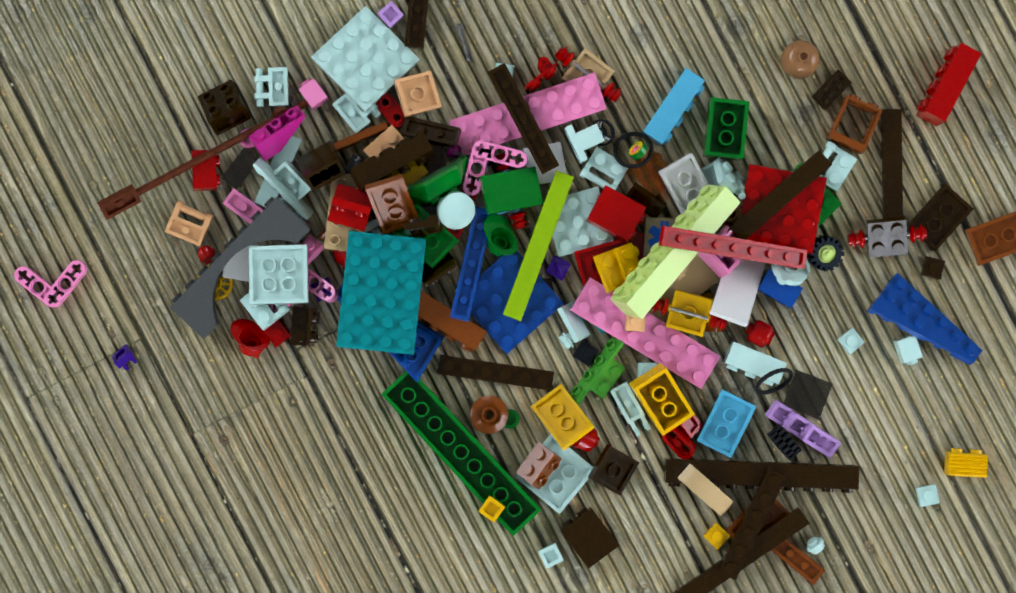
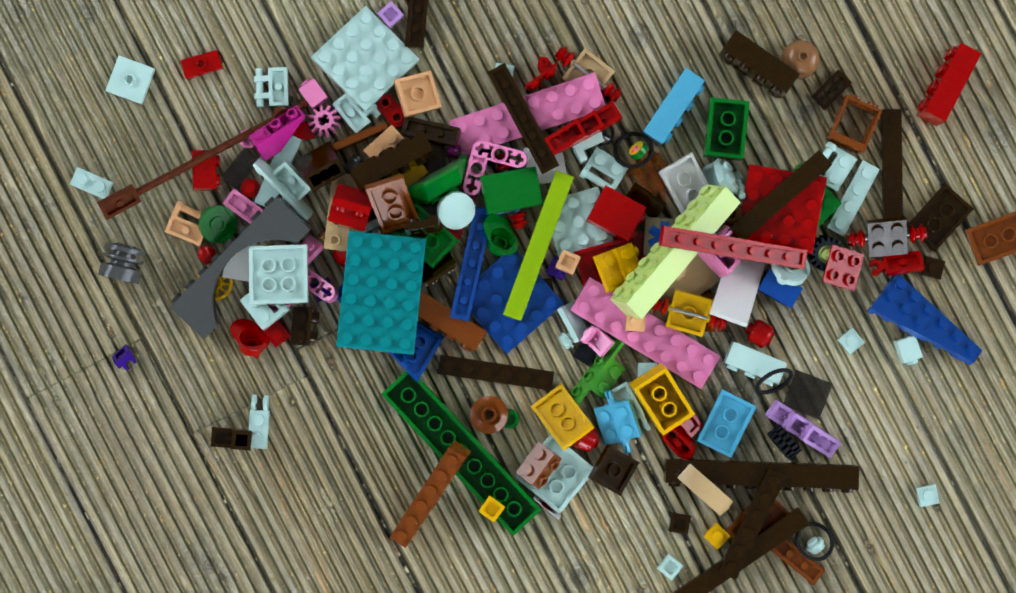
bright pink beam [14,260,87,307] -> none
dark brown bracket [198,80,251,136] -> none
flat silver hinge [456,23,471,62] -> none
light aqua plate [538,543,564,569] -> none
dark brown brick [560,507,619,569] -> none
yellow brick [944,448,988,478] -> none
none -> light aqua plate [70,167,114,199]
none -> dark grey wheel [98,242,146,284]
none -> light aqua plate [105,55,155,105]
none -> red plate [180,50,223,79]
none -> green tile [198,205,237,243]
none -> dark brown brick [210,427,252,451]
none -> red plate [241,179,260,198]
none -> light aqua hinge [249,394,270,449]
none -> red tile [293,121,316,140]
none -> bright pink gear [308,105,341,137]
none -> dark orange brick [390,441,471,548]
none -> white sticker [533,494,561,520]
none -> red slope [544,101,623,155]
none -> light nougat plate [555,249,581,275]
none -> bright pink bracket [580,326,615,357]
none -> medium azure plate [593,390,642,454]
none -> light aqua tile [657,553,684,580]
none -> dark brown tile [668,512,691,535]
none -> dark brown brick [719,30,800,98]
none -> black tyre [795,522,834,561]
none -> hinge [822,244,864,291]
none -> light aqua plate [826,160,880,237]
none -> red plate [869,250,925,277]

